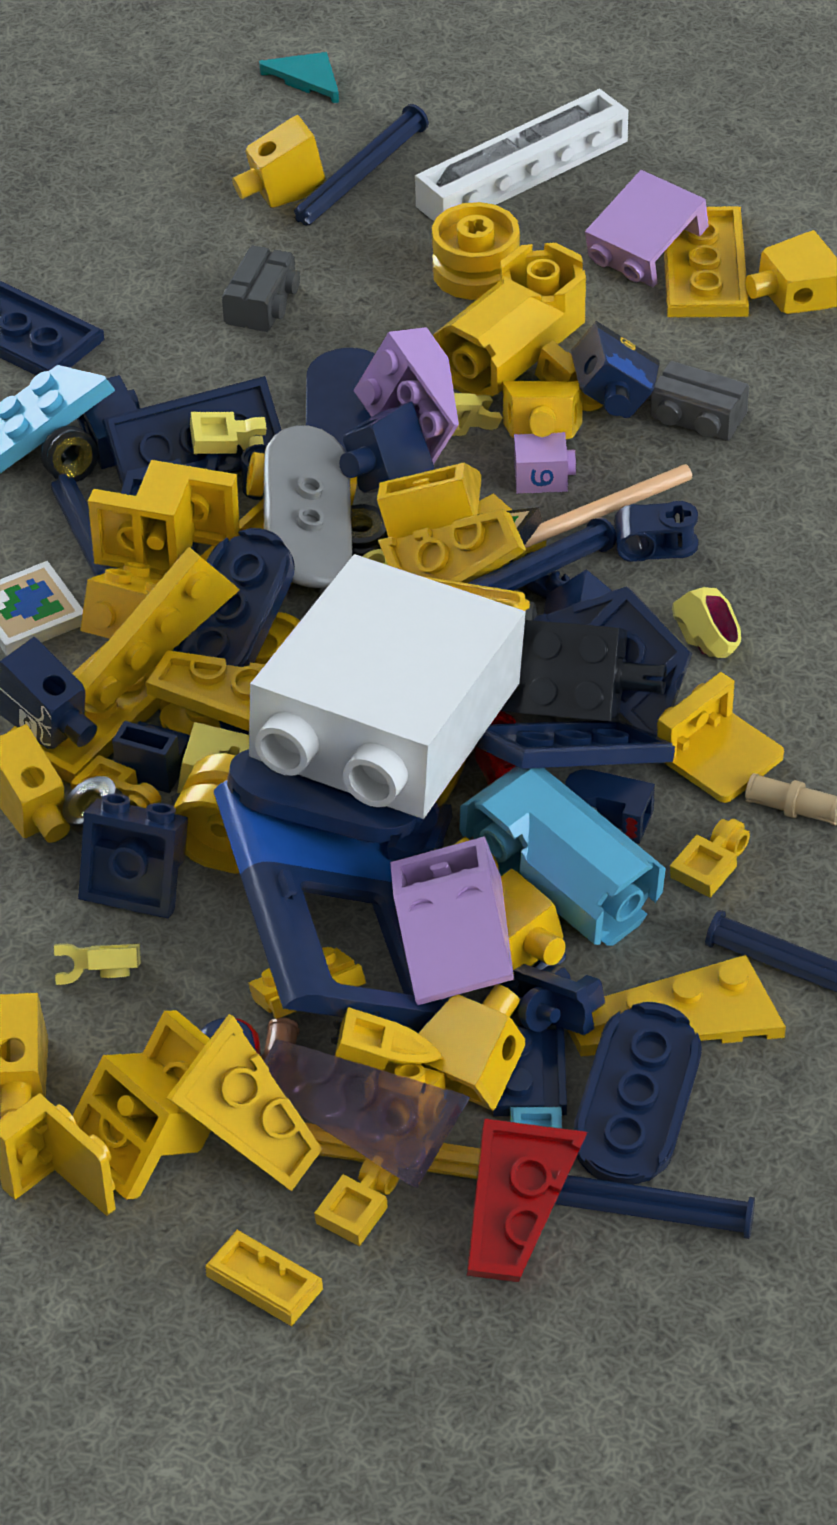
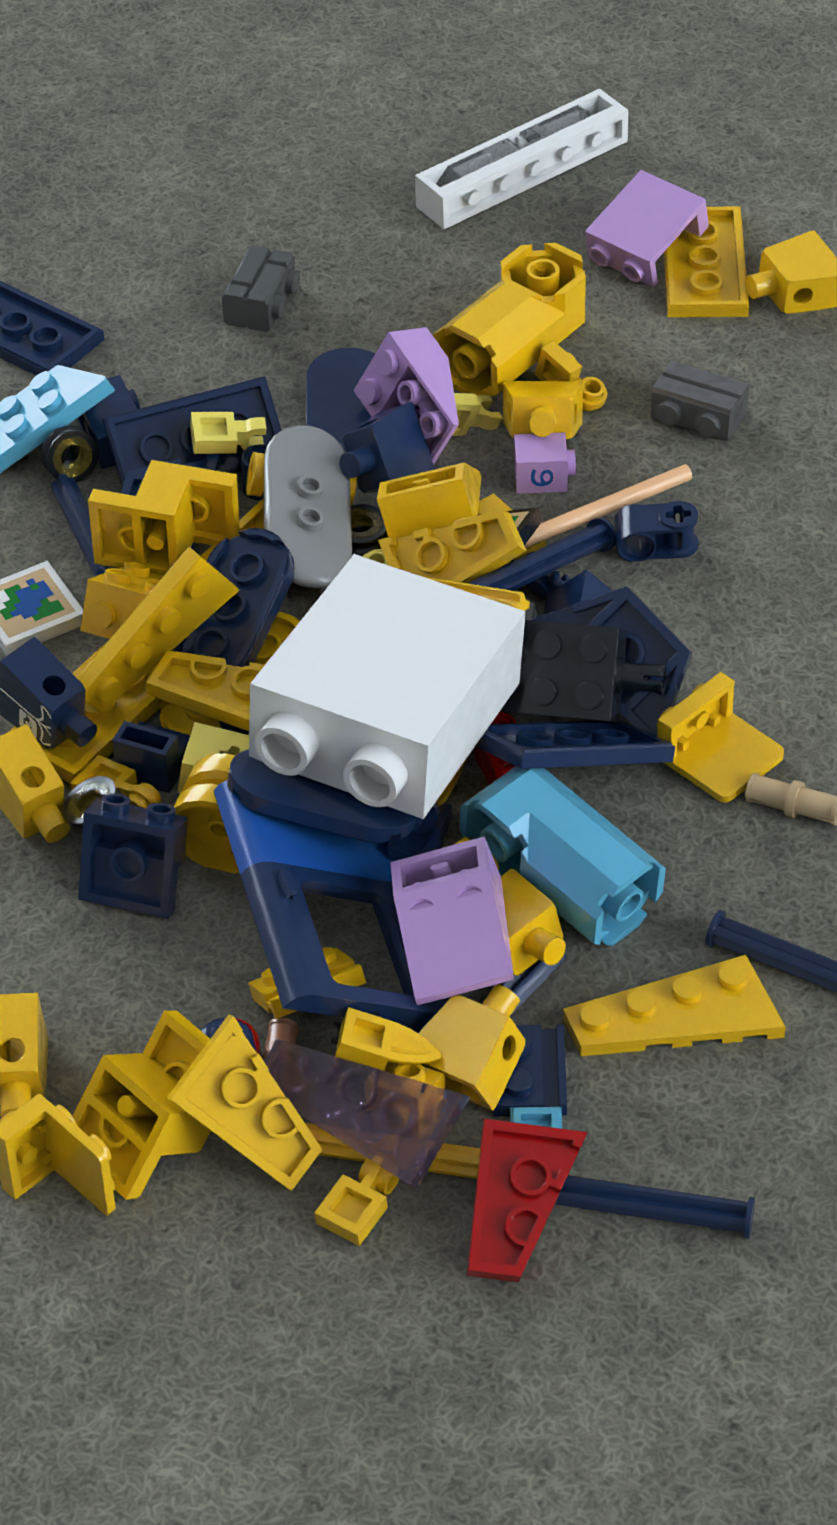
light yellow plate [54,944,141,985] -> none
yellow plate [205,1230,323,1327] -> none
yellow torso [232,115,326,208] -> none
teal tile [259,52,339,103] -> none
dark blue axle [294,104,429,226] -> none
yellow wheel [432,202,520,300] -> none
dark blue hips [513,964,605,1035] -> none
dark blue leg [565,769,655,844] -> none
dark blue torso [571,321,660,418] -> none
dark blue tile [574,1002,702,1185] -> none
yellow plate [670,818,750,898] -> none
light yellow rock [672,587,741,658] -> none

